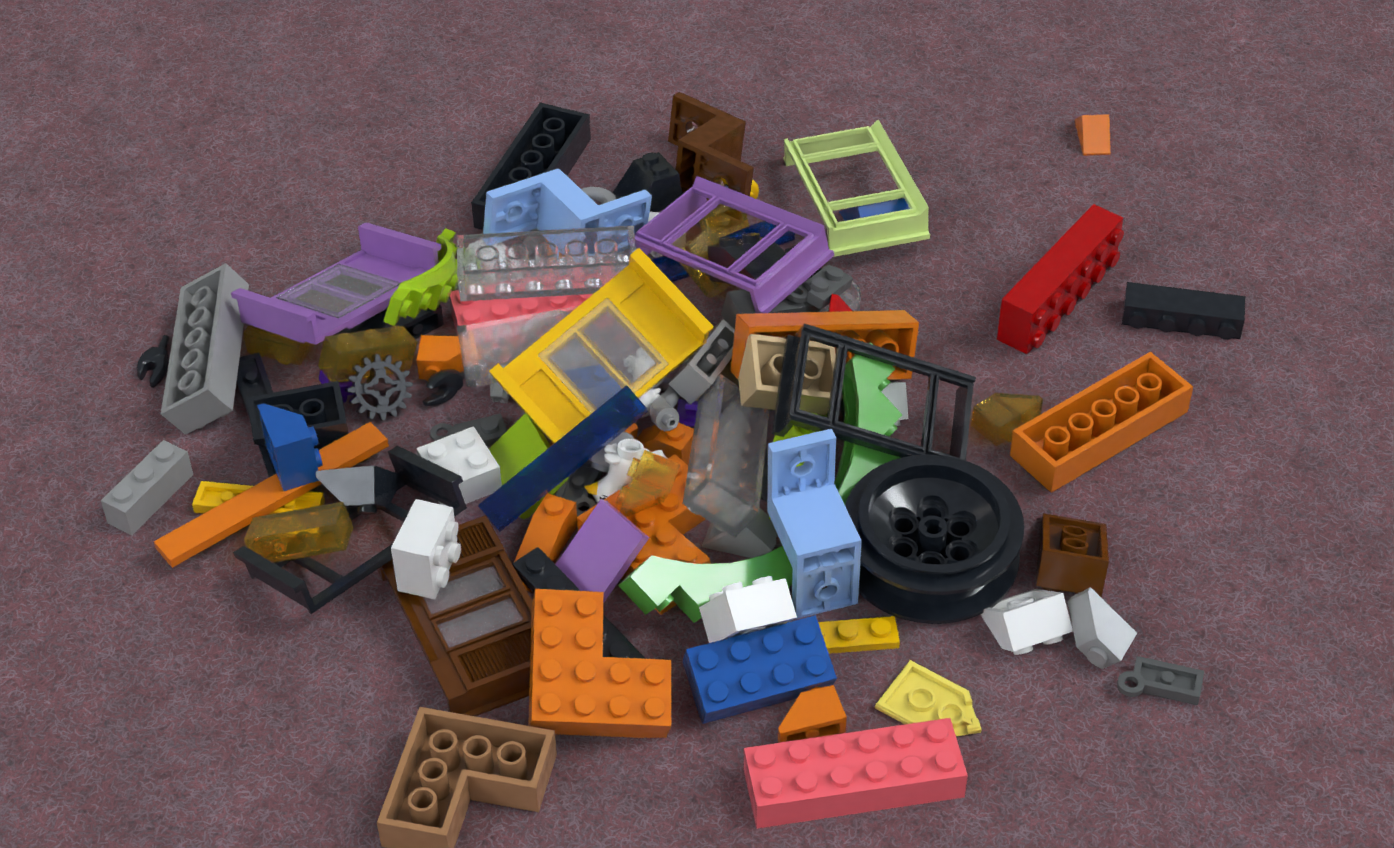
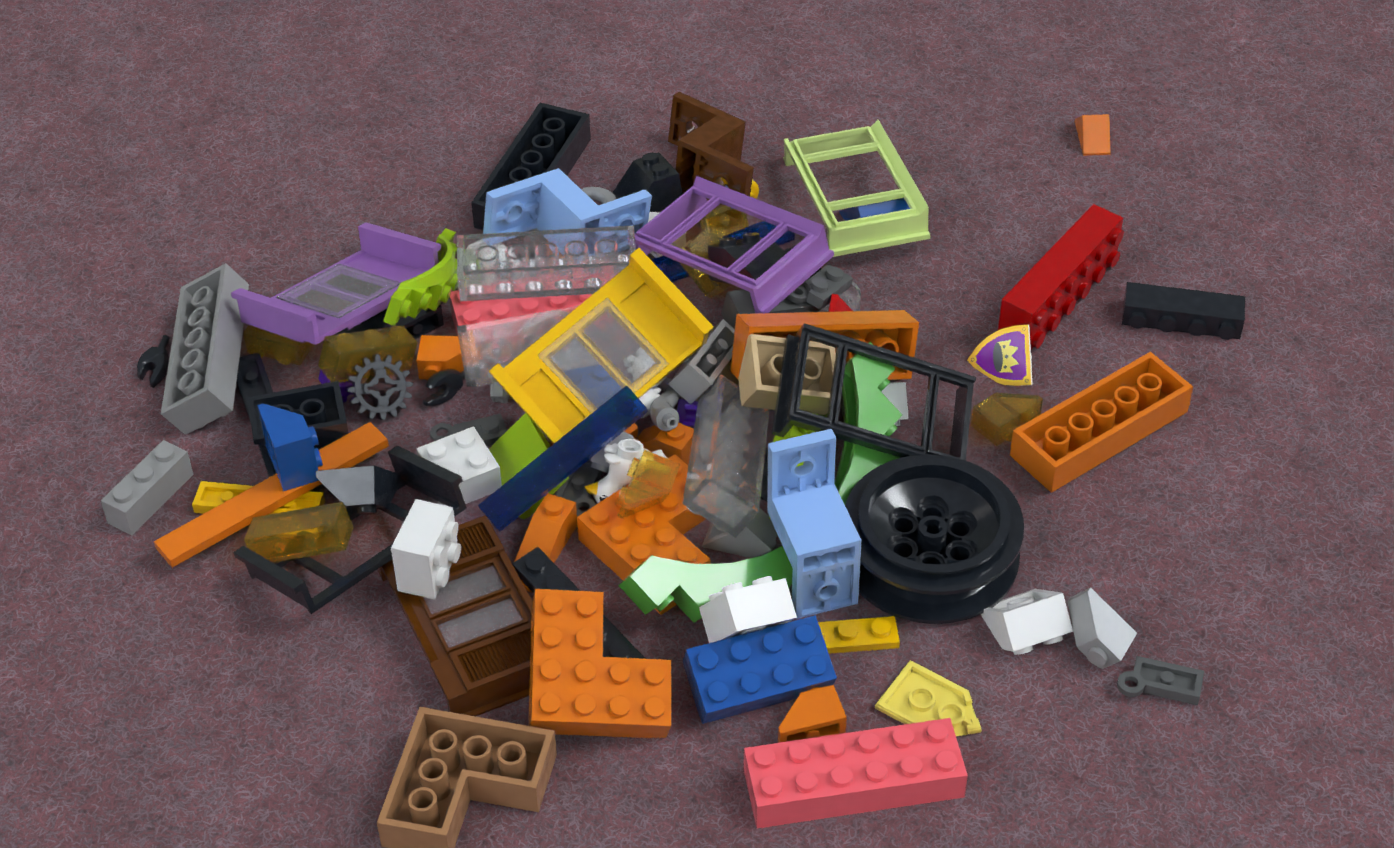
medium lavender tile [555,499,649,603] -> none
reddish brown slope [1036,513,1109,597] -> none
none -> shield [967,324,1033,386]

